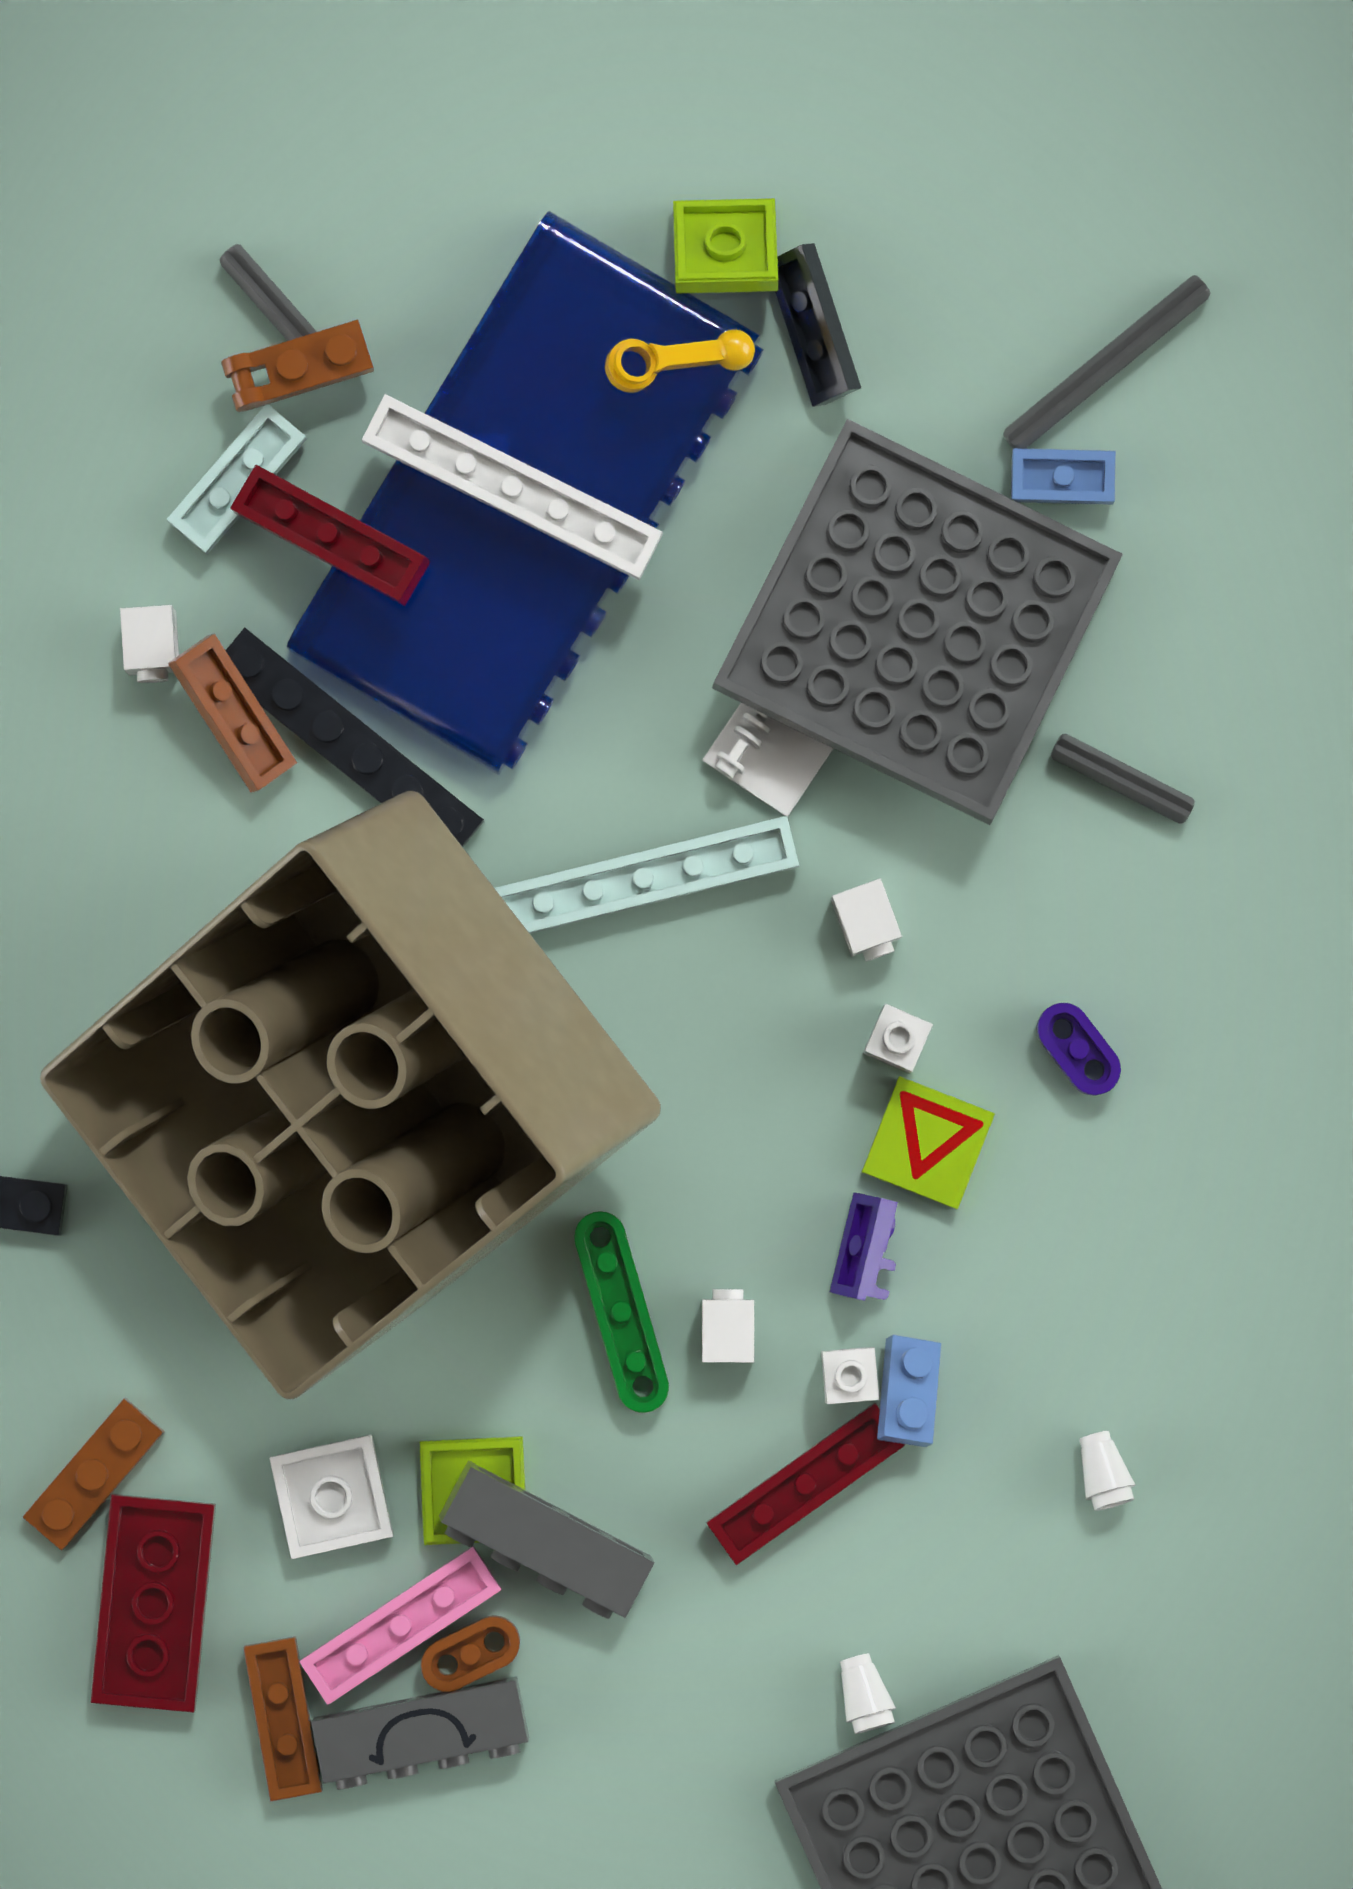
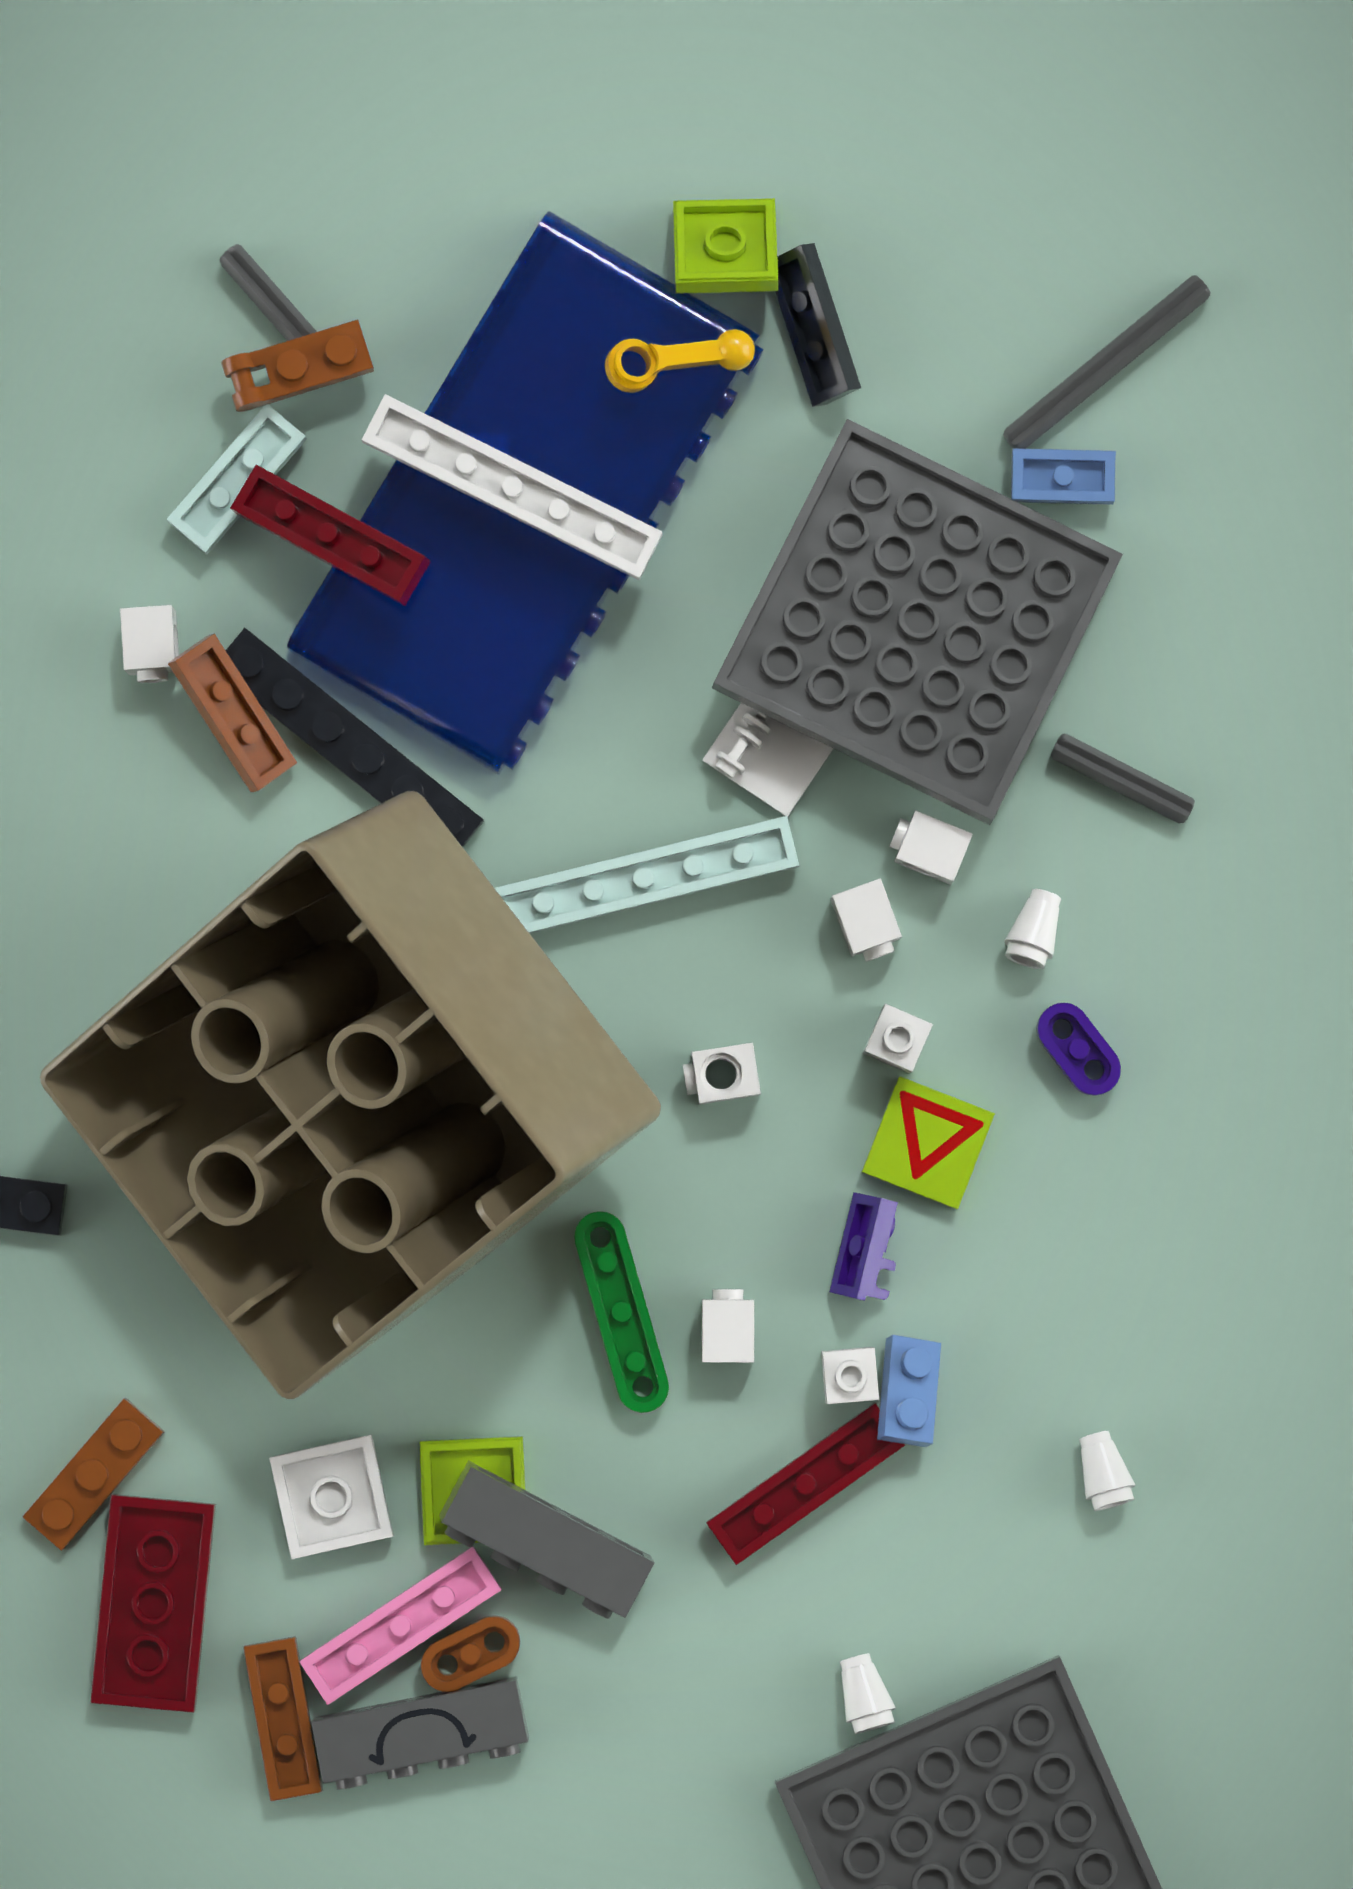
none -> white brick [683,1043,761,1105]
none -> white brick [889,811,973,885]
none -> white cone [1004,889,1061,969]

